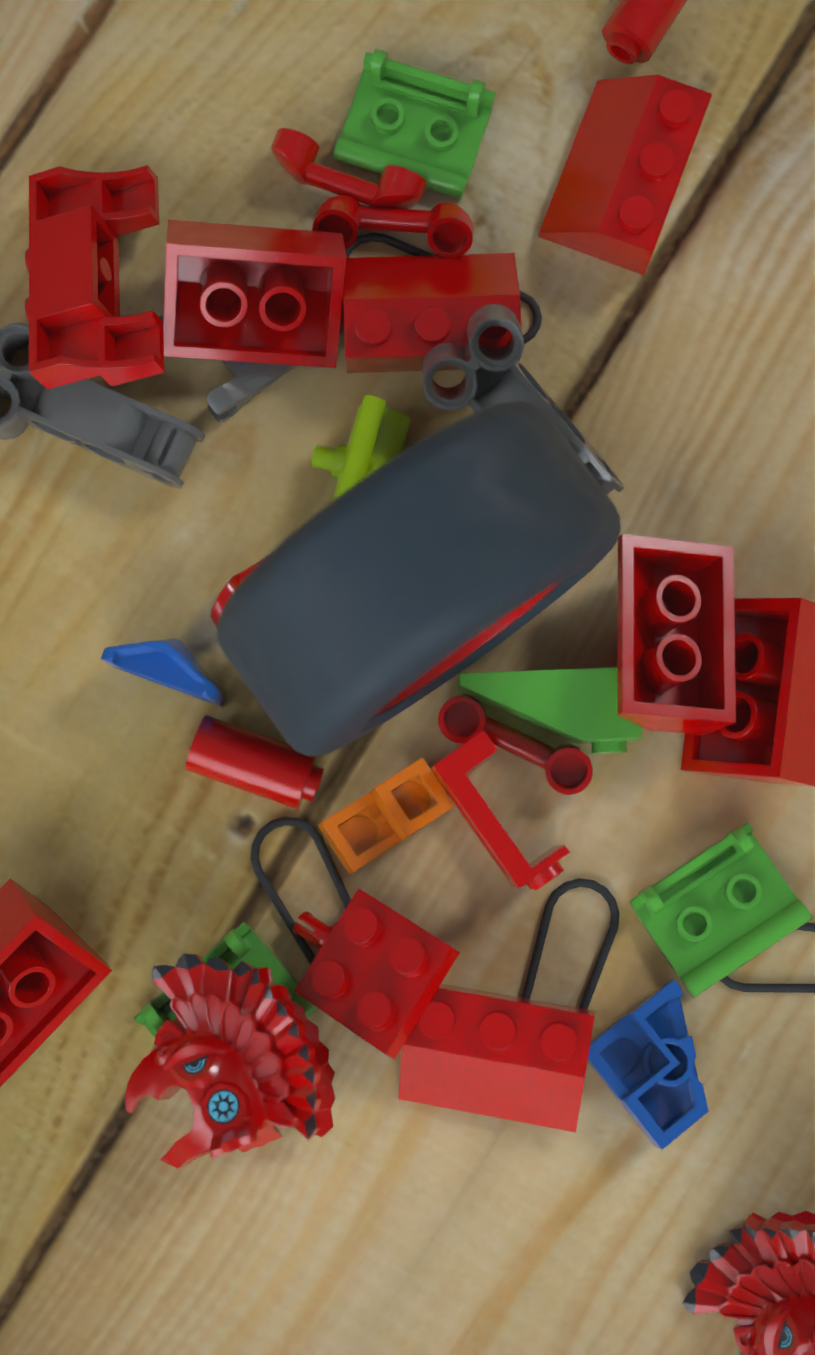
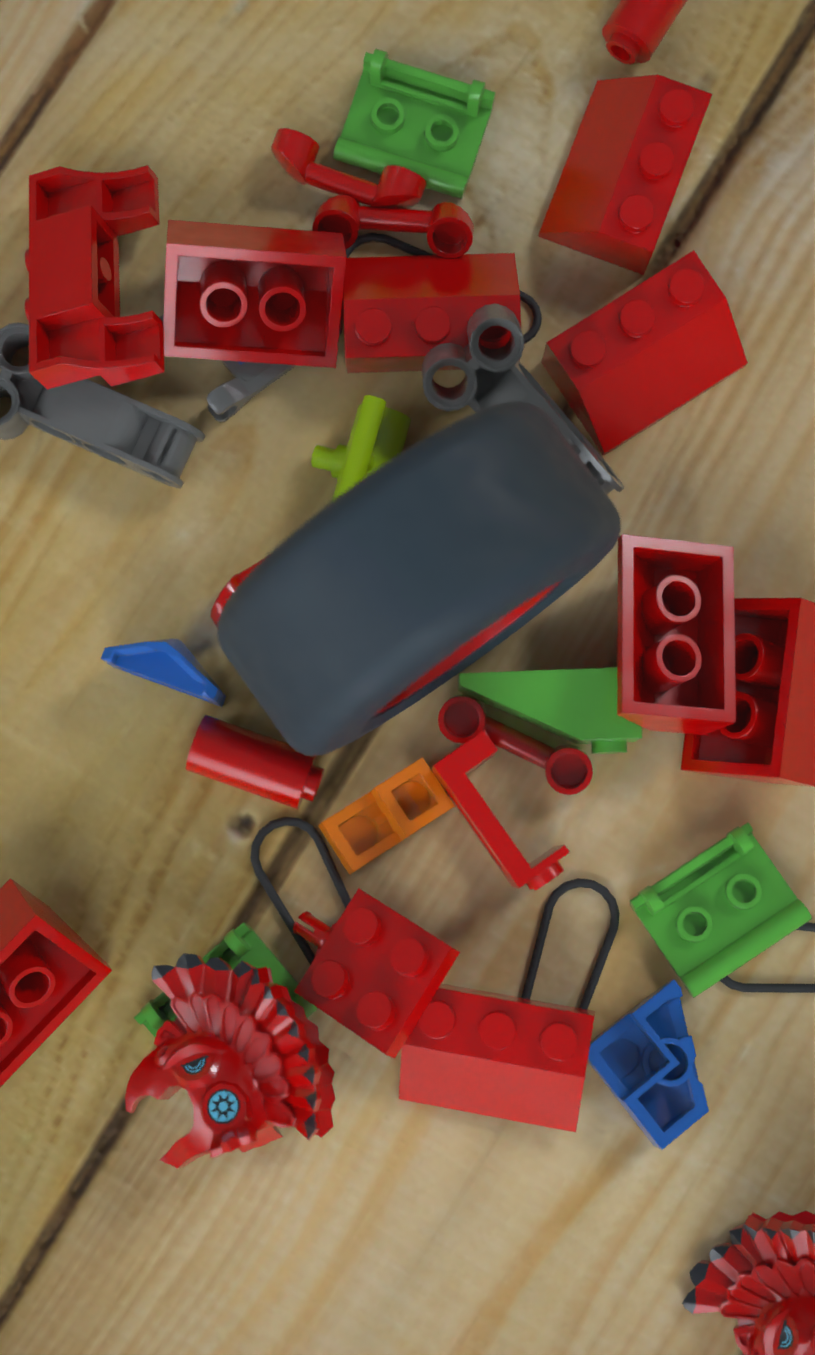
none -> red slope [541,250,748,456]

